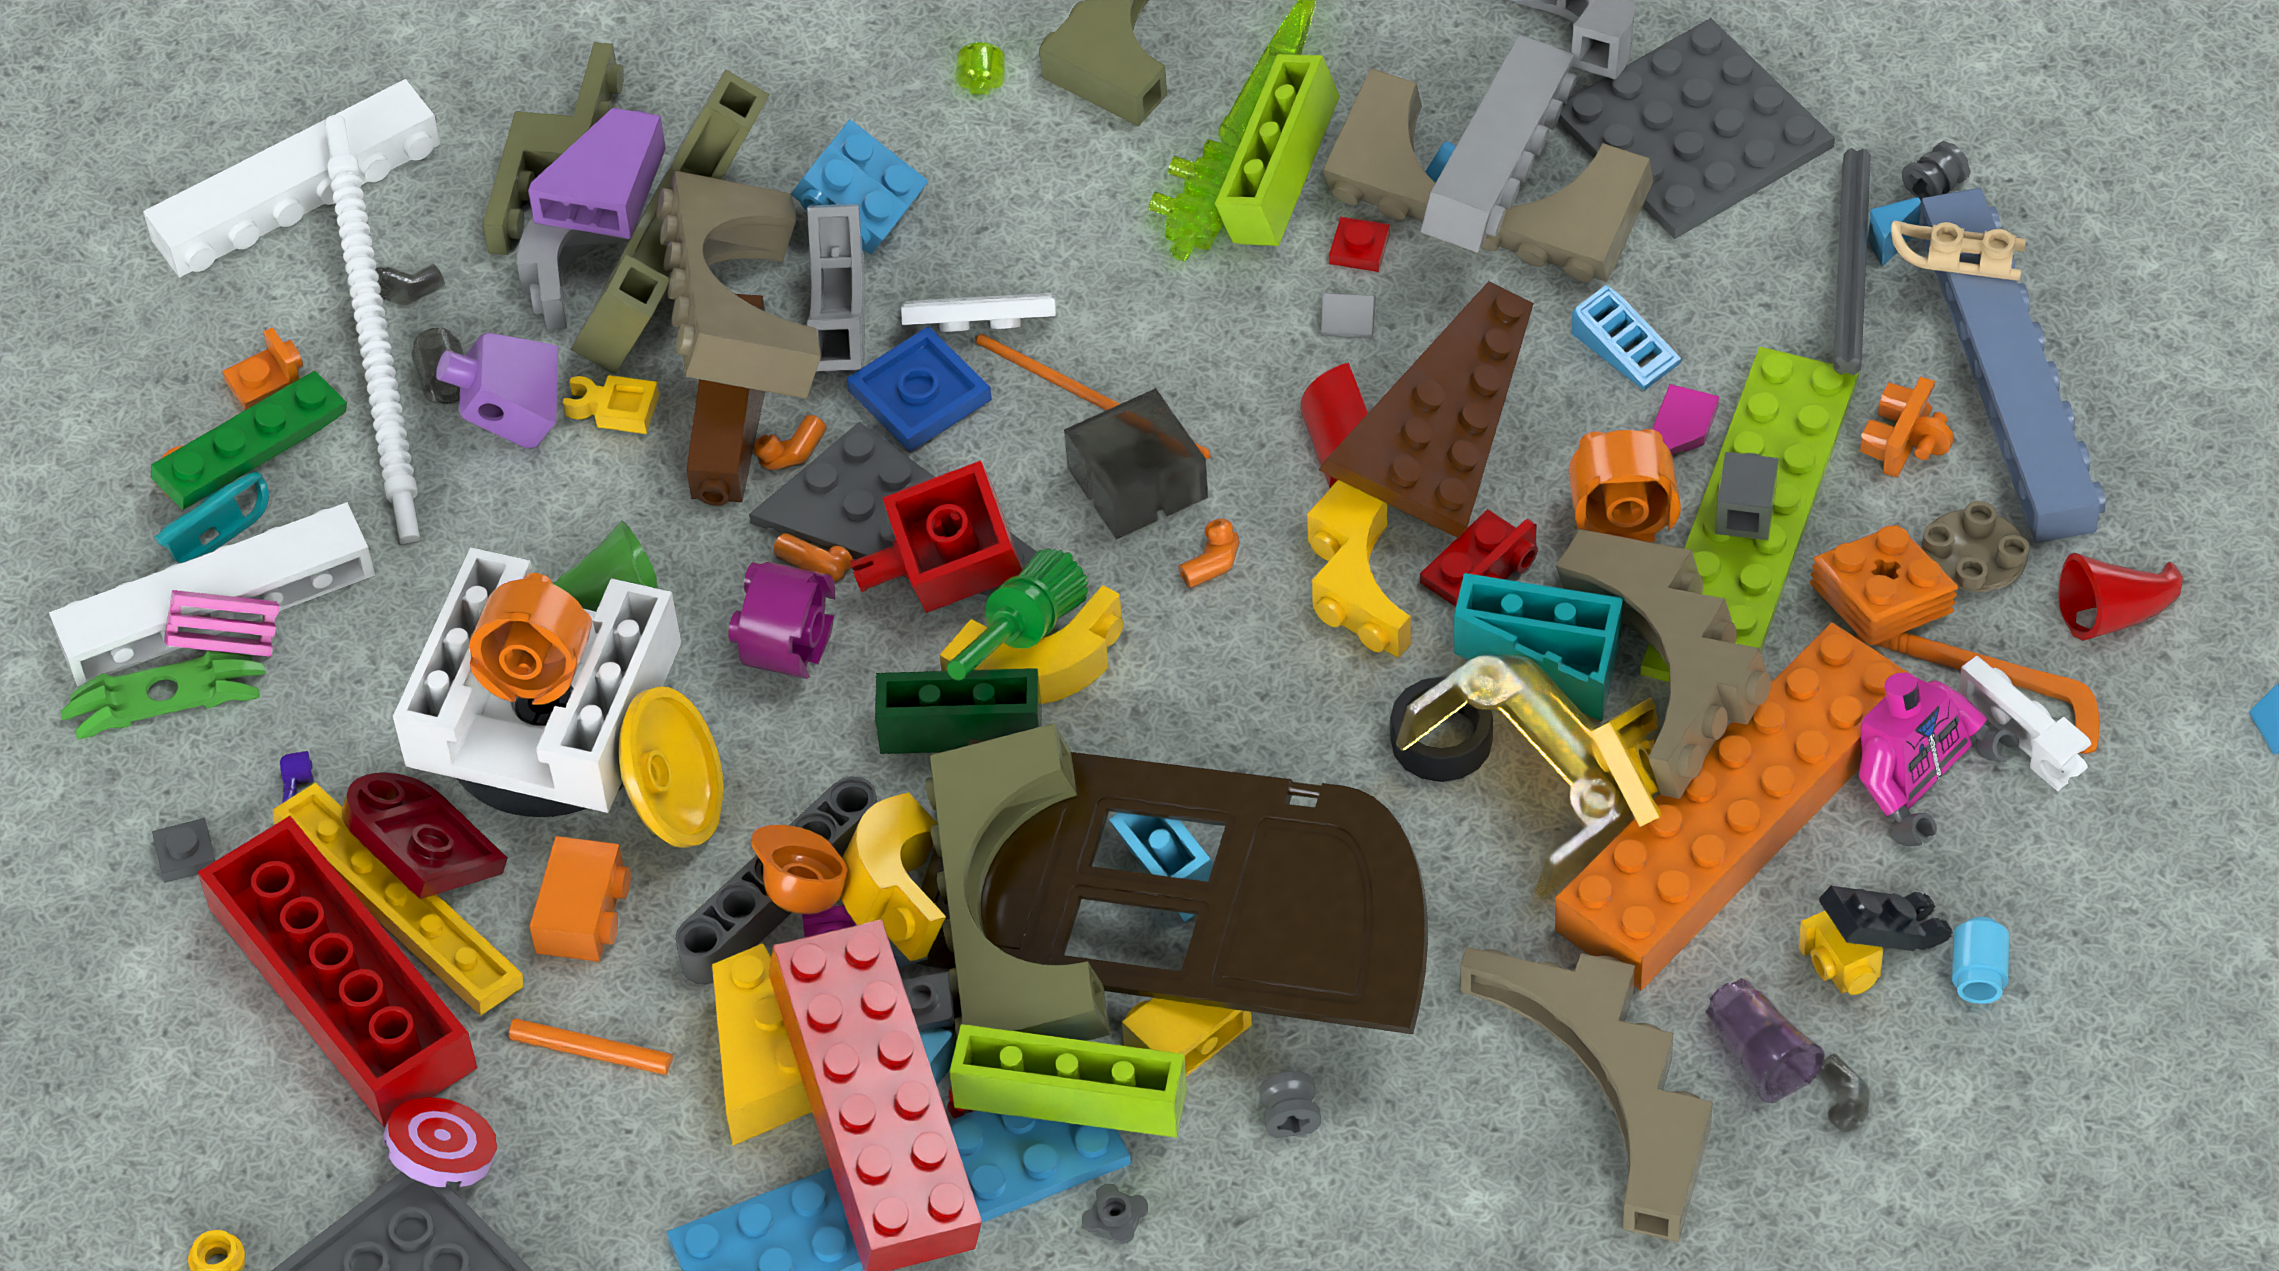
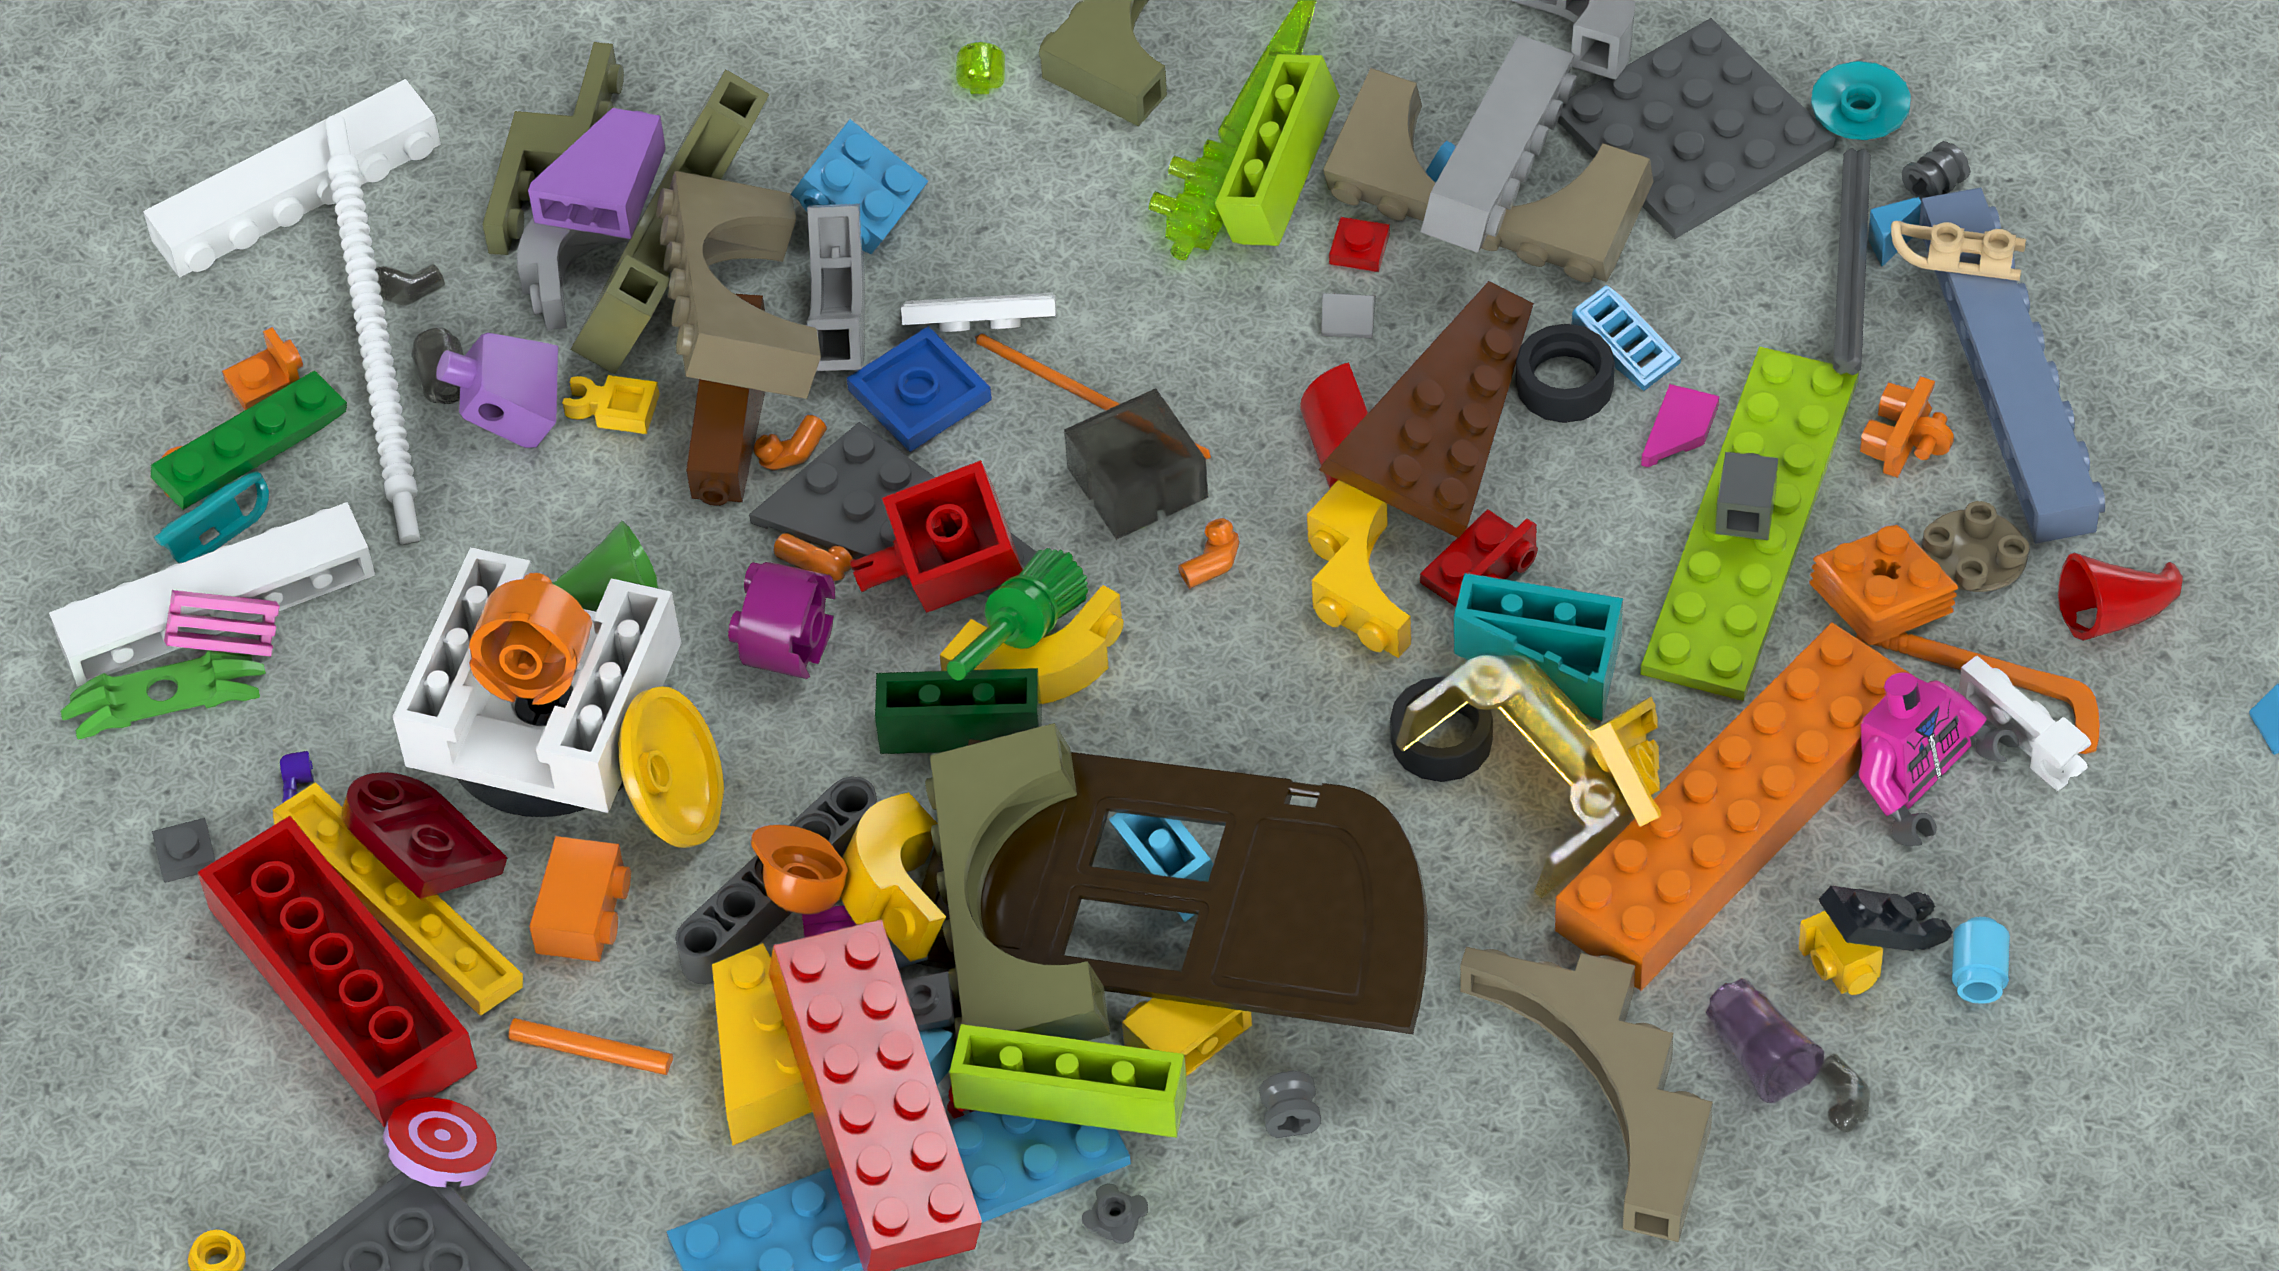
dark tan arch [1556,529,1771,799] -> none
orange brick [1568,429,1681,543] -> none
none -> black tyre [1516,324,1615,423]
none -> teal dish [1811,61,1911,140]

